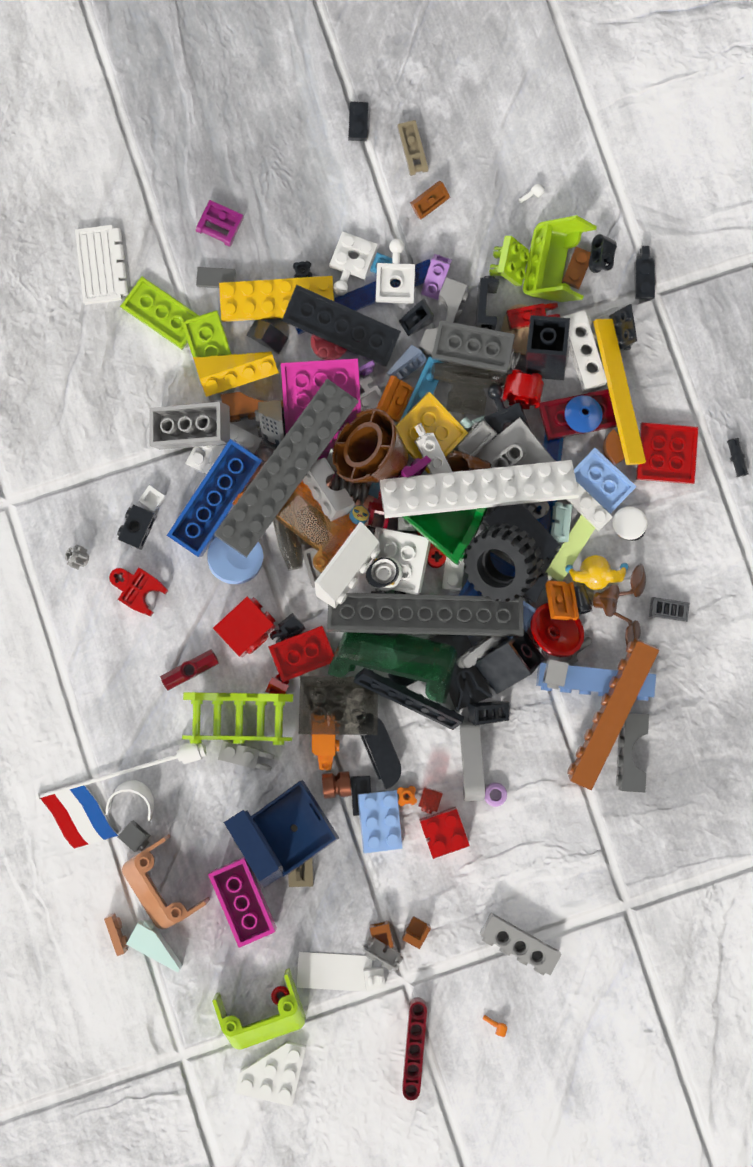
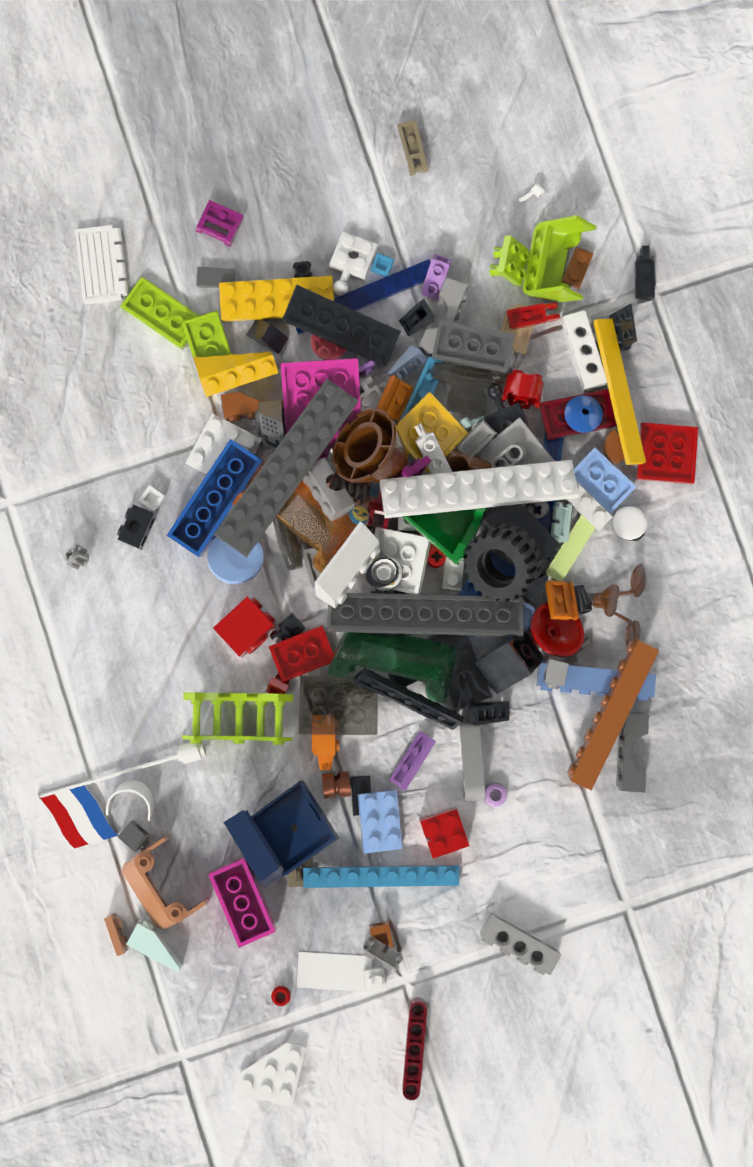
red piece [109,567,169,617] -> none
light grey brick [150,402,230,450] -> none
dark red piece [160,649,219,691] -> none
lime windscreen [212,968,306,1050] -> none
light grey hinge [218,740,275,771] -> none
black plate [348,101,368,141] -> none
black brick [356,714,401,789] -> none
white plate [376,239,415,304] -> none
orange plate [397,786,417,806] -> none
dark orange panel [402,916,431,949] -> none
dark orange plate [410,180,451,220] -> none
clear red brick [418,786,443,814] -> none
light grey hinge [457,636,504,668] -> none
black panel [475,276,500,330] -> none
orange hand [482,1015,507,1037] -> none
black brick [526,315,570,380] -> none
yellow piece [565,555,629,590] -> none
black piece [588,234,617,273] -> none
black slope [649,597,690,622] -> none
black pin [727,438,749,478] -> none
none -> dark azure plate [303,865,459,888]
none -> medium lavender plate [389,731,436,791]

